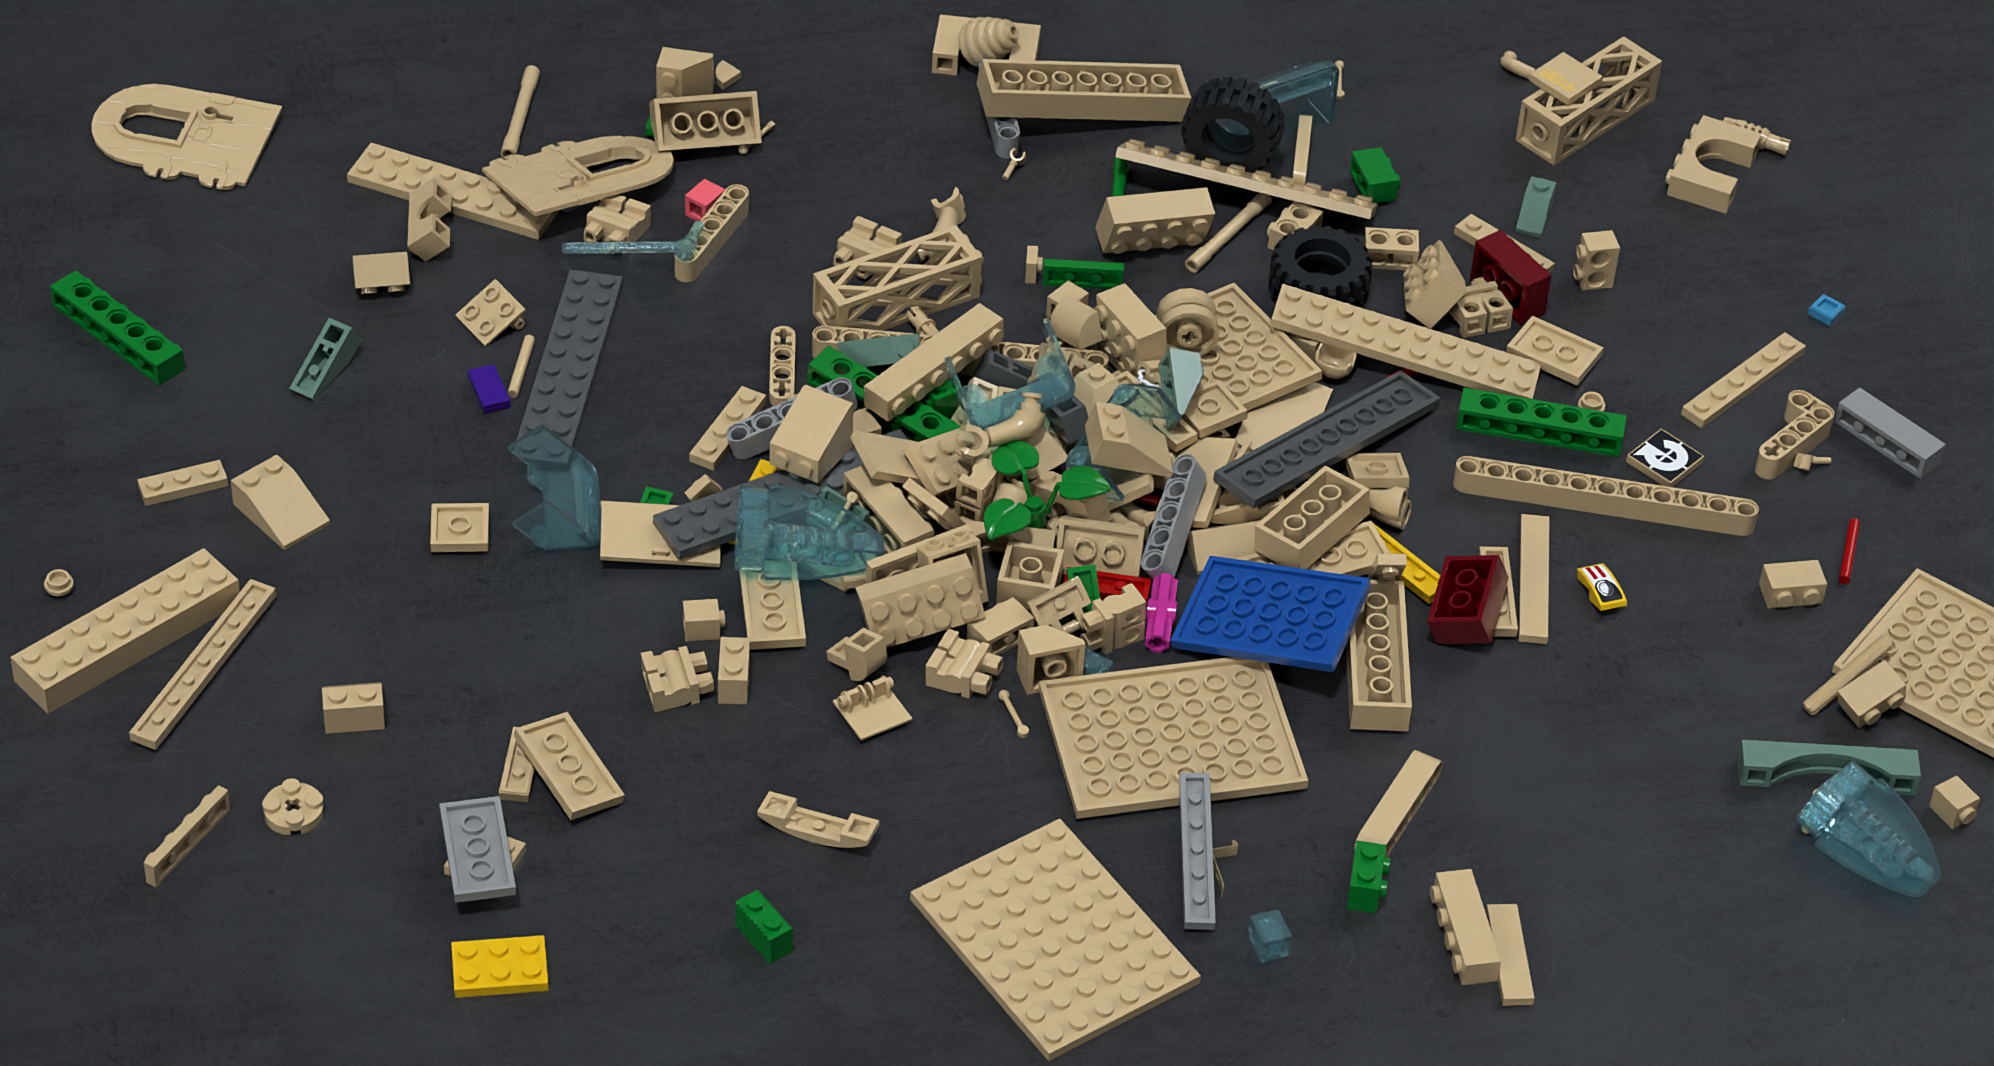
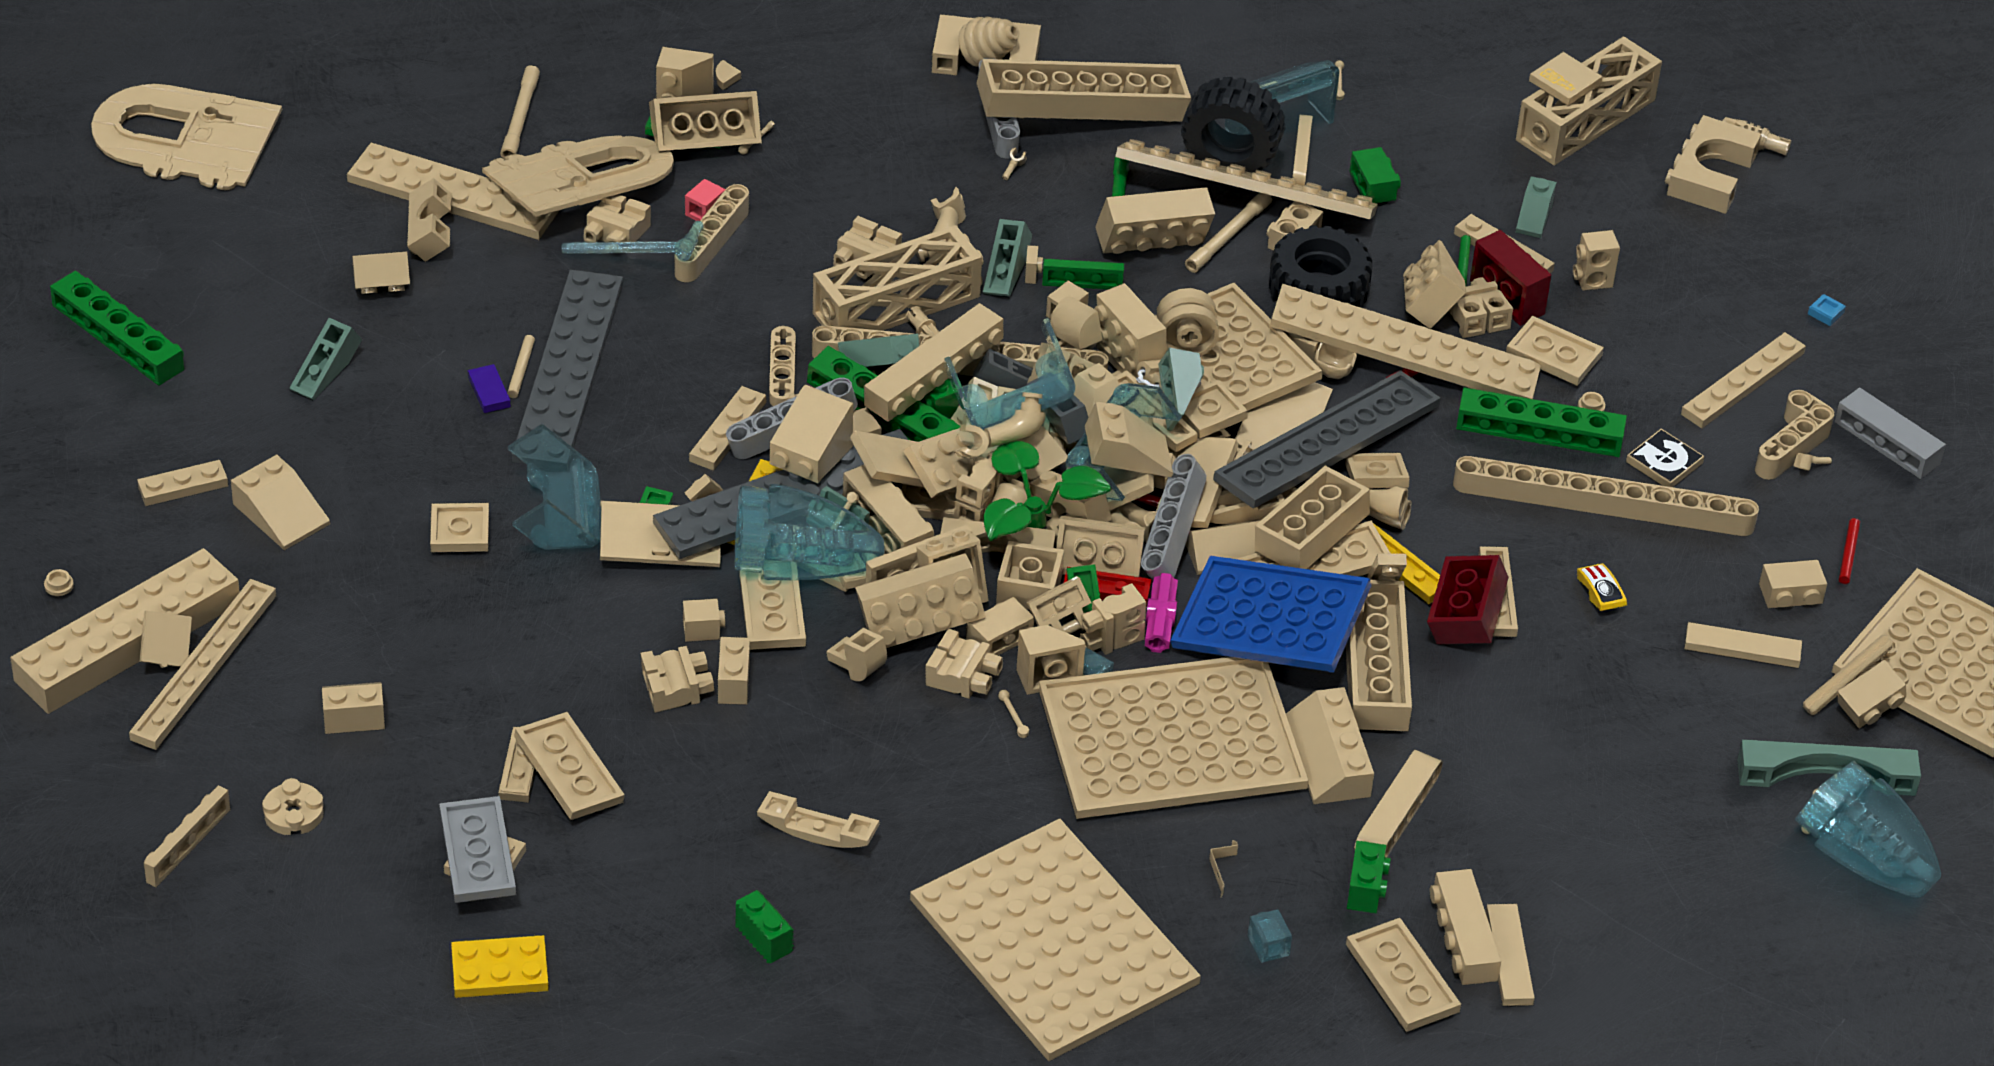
tan hinge [456,279,526,347] -> none
tan hinge [833,676,912,741] -> none
tan plate [902,478,966,531] -> none
light grey plate [1179,772,1216,930] -> none
tan brick [1363,227,1419,271] -> none
tan arm [1500,51,1535,80] -> none
tan tile [1518,514,1549,644] -> none
tan brick [1929,776,1980,829] -> none
none -> tan piece [140,611,192,668]
none -> sand green slope [983,219,1032,297]
none -> tan slope [1286,687,1374,804]
none -> tan plate [1346,918,1461,1032]
none -> green bar [1458,235,1471,285]
none -> tan tile [1684,622,1802,668]

